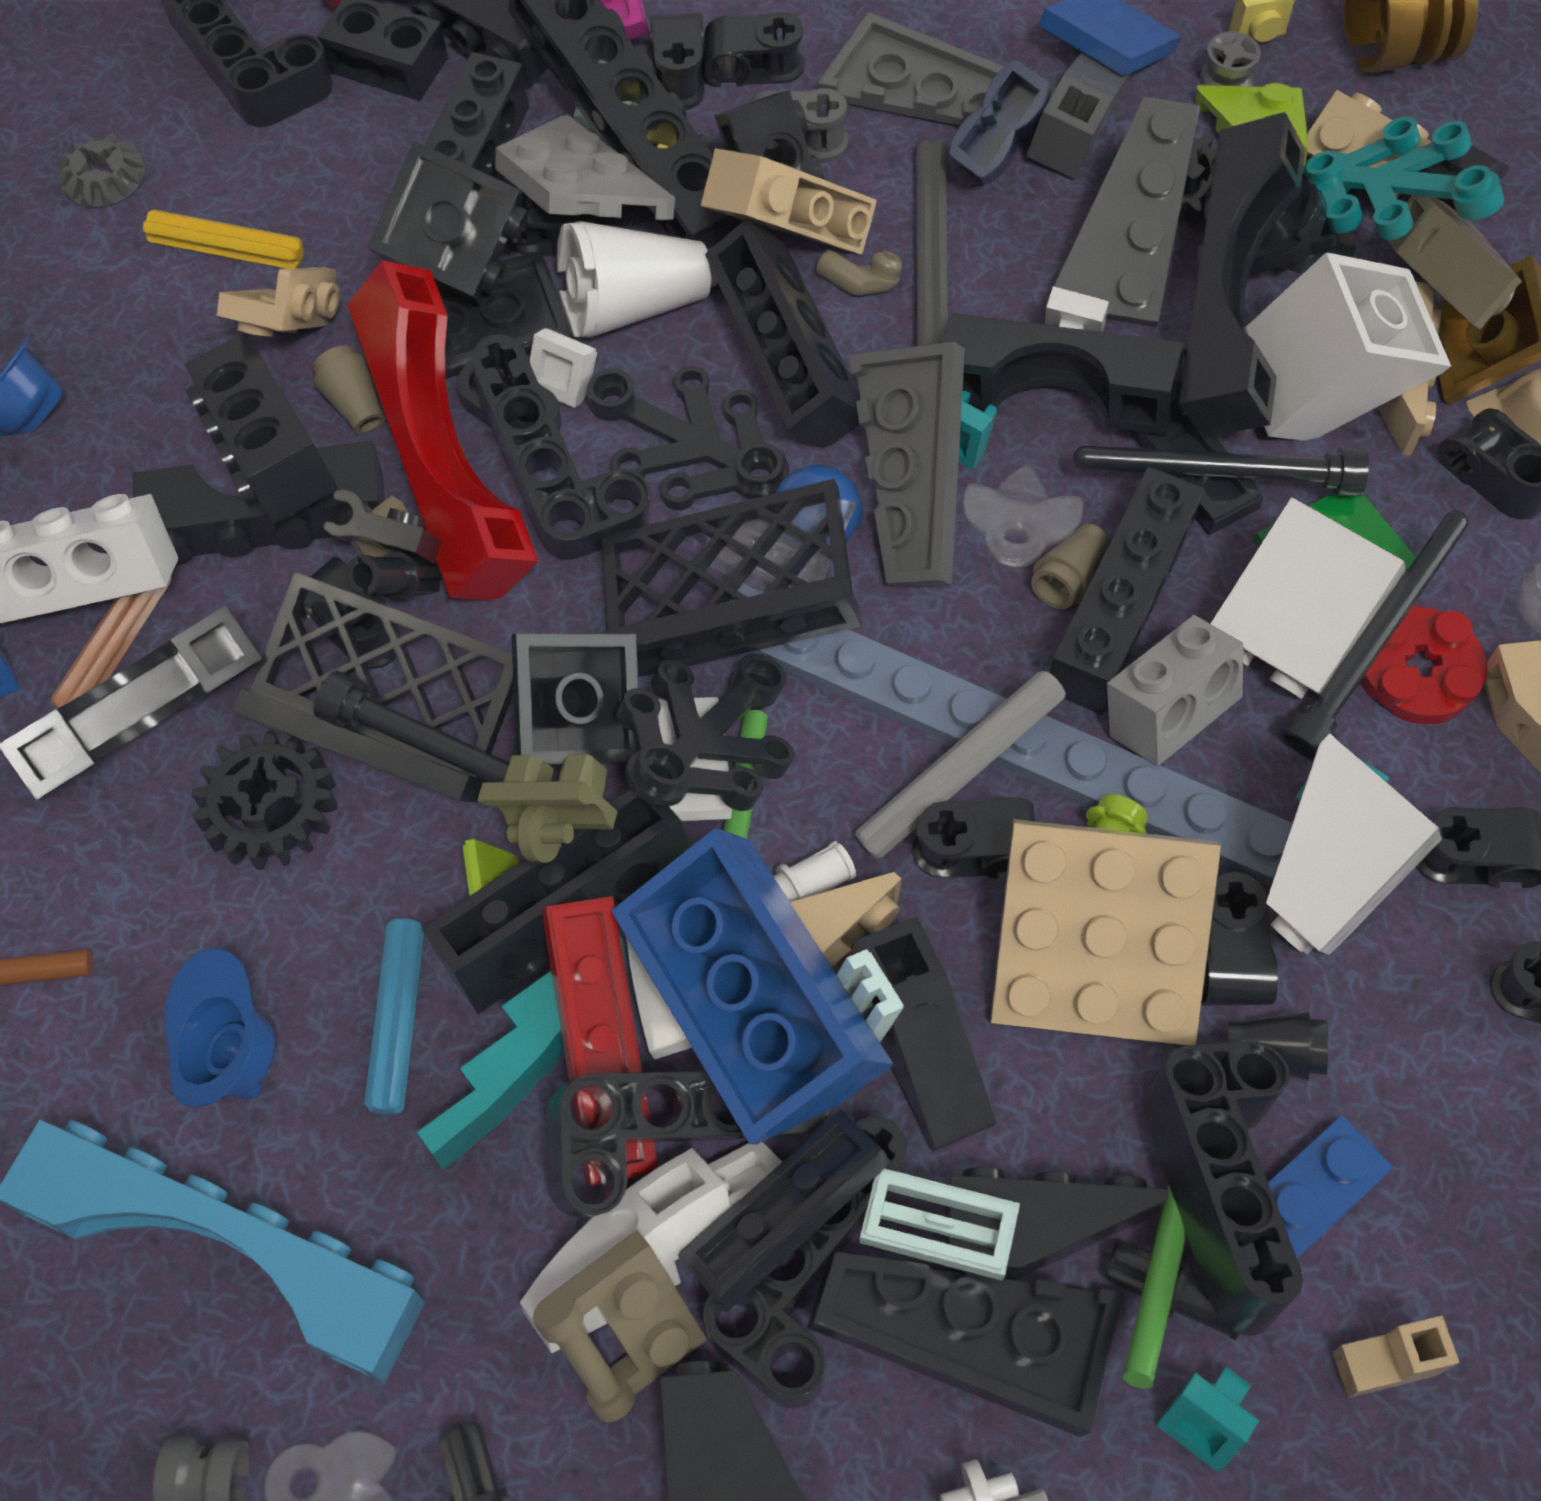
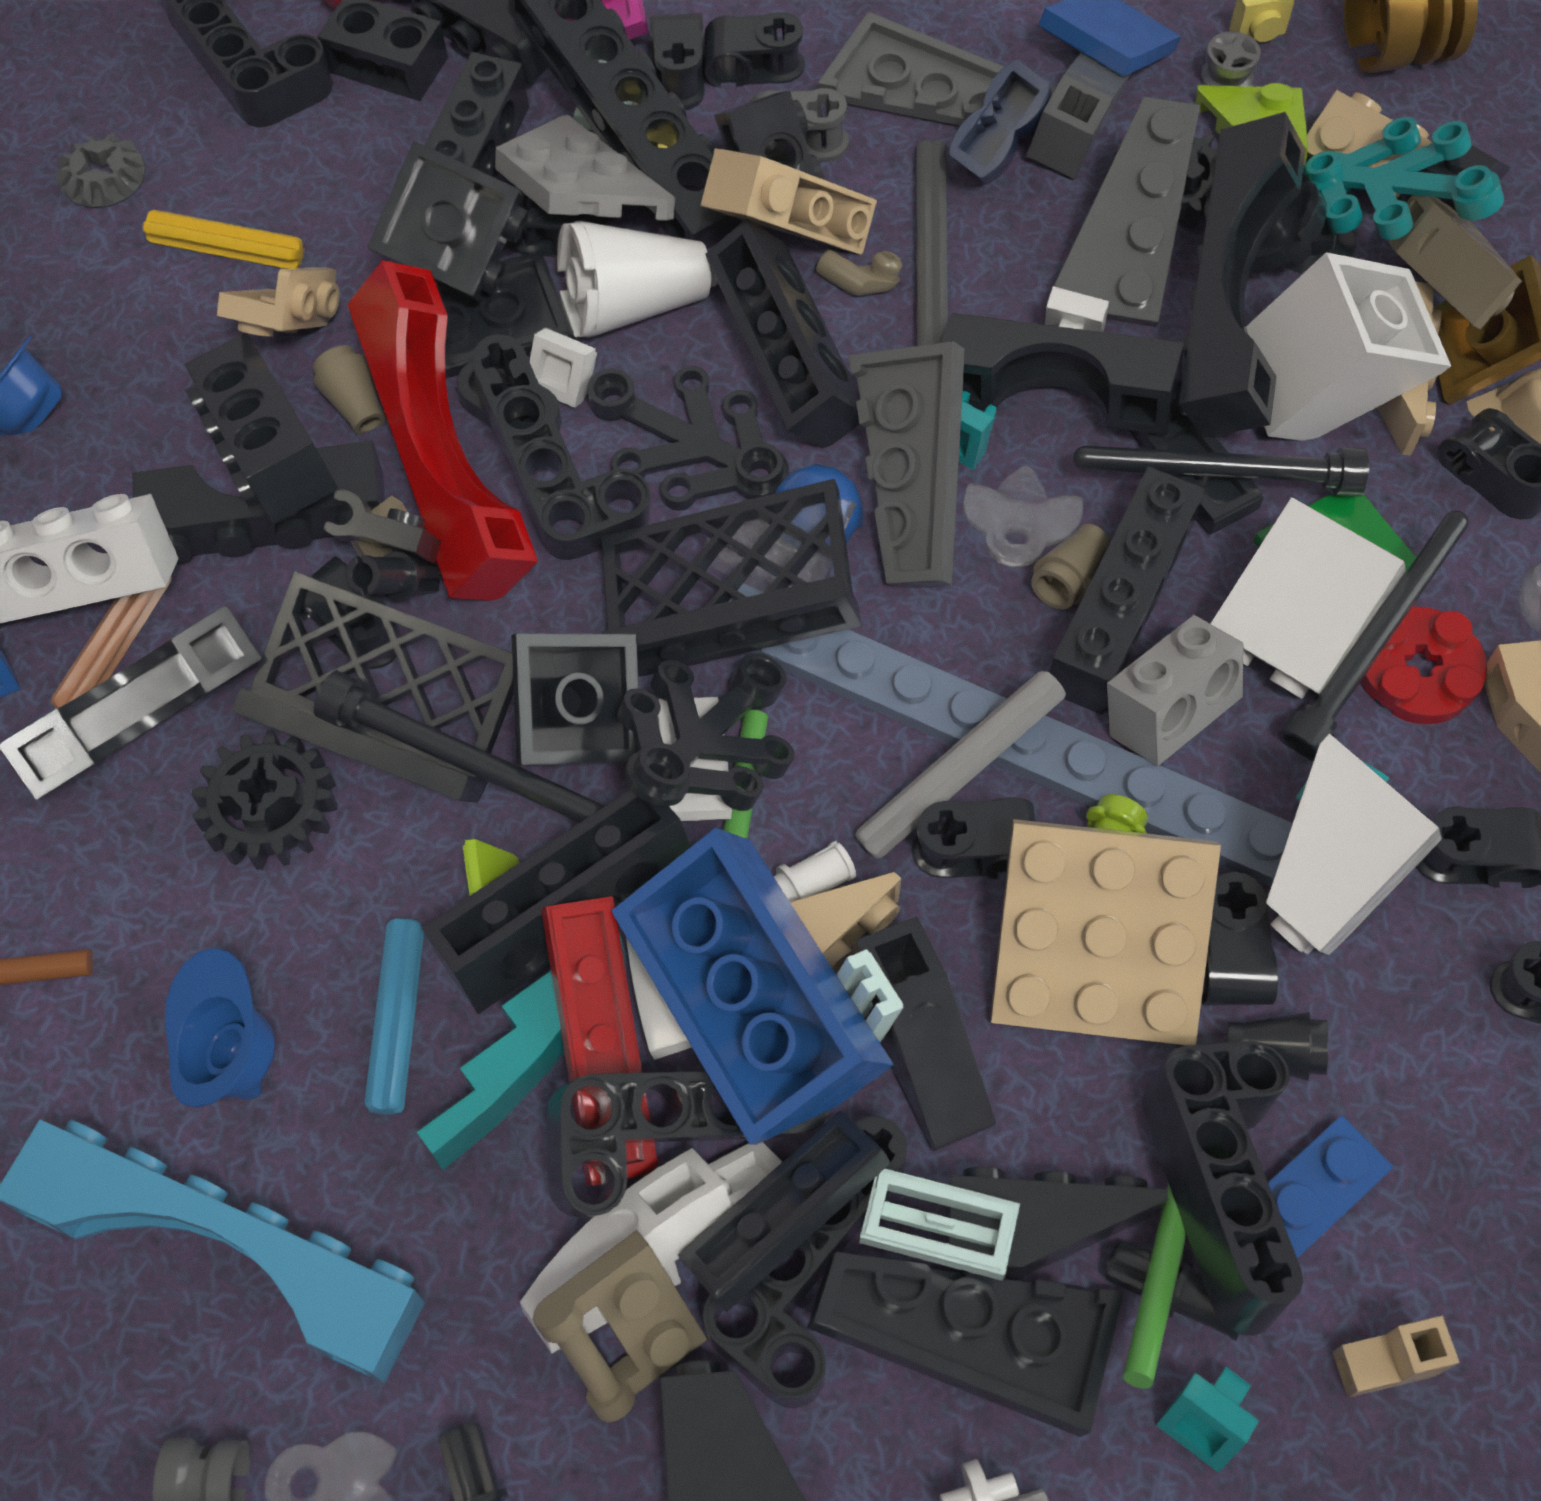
olive hips [478,754,618,863] -> none

